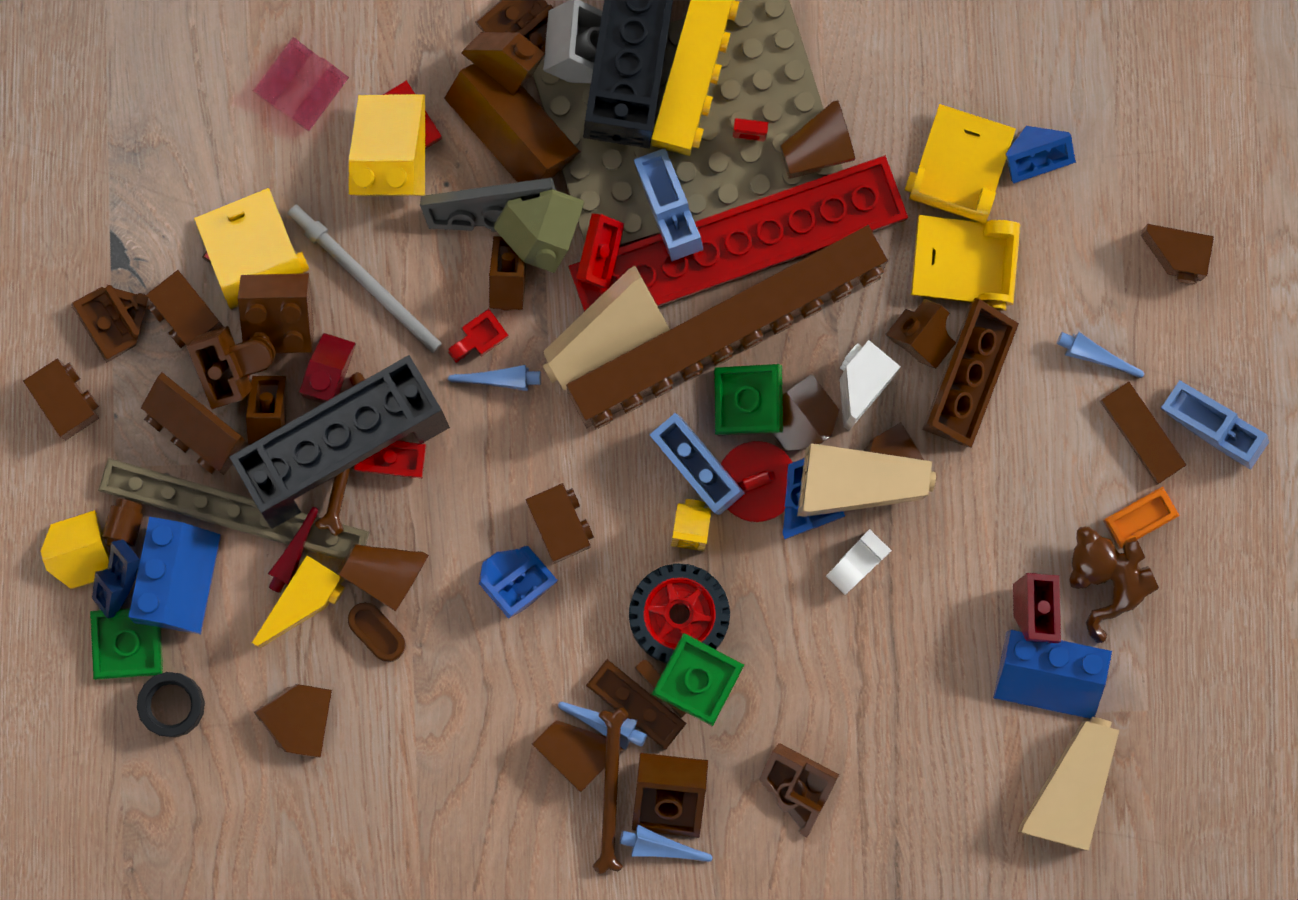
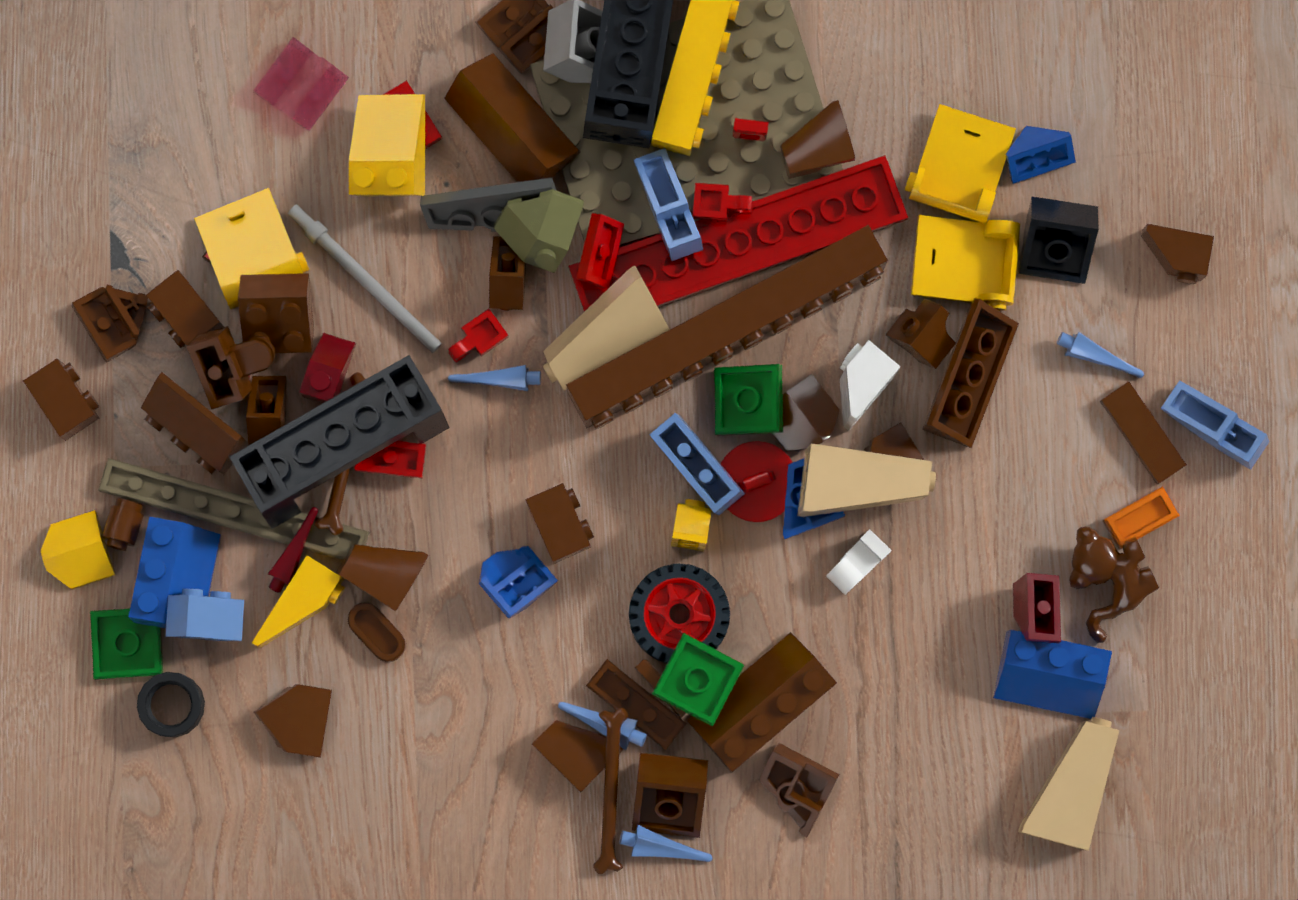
dark blue slope [92,539,140,618] -> none
reddish brown slope [461,32,545,95] -> none
none -> medium blue brick [166,589,244,641]
none -> reddish brown slope [687,632,837,773]
none -> red plate [693,183,752,221]
none -> black slope [1019,196,1099,284]

